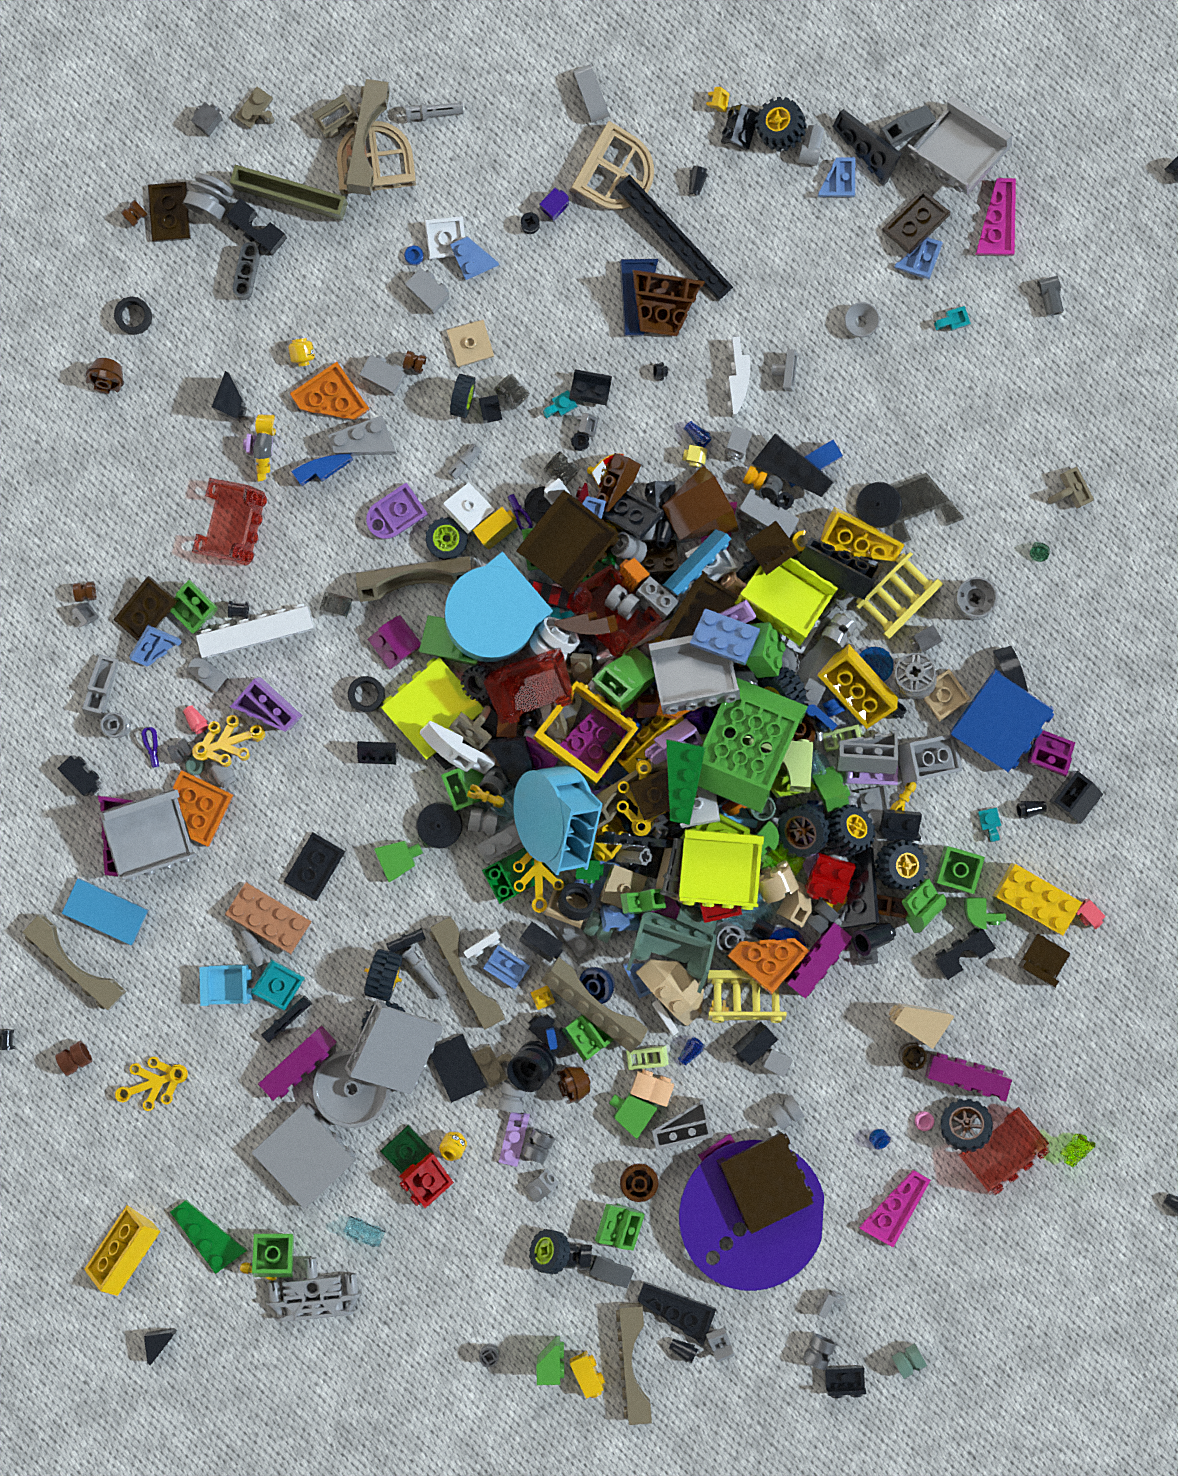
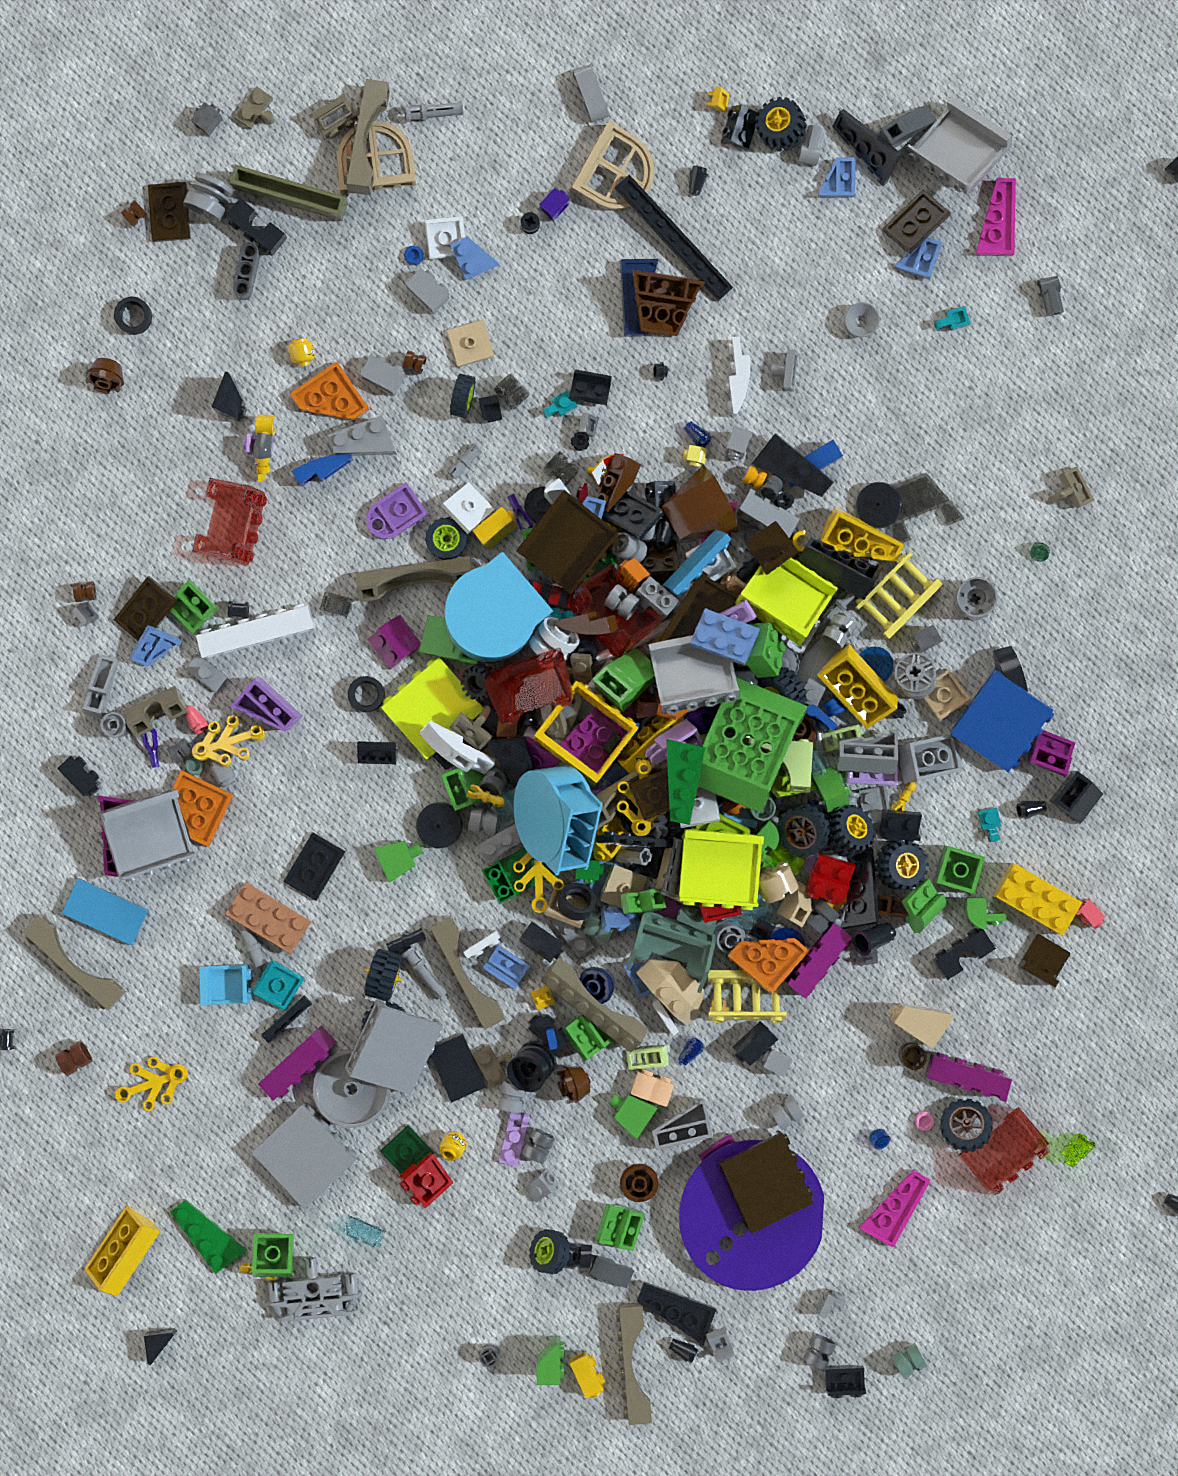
none -> dark tan arch [123,686,188,737]

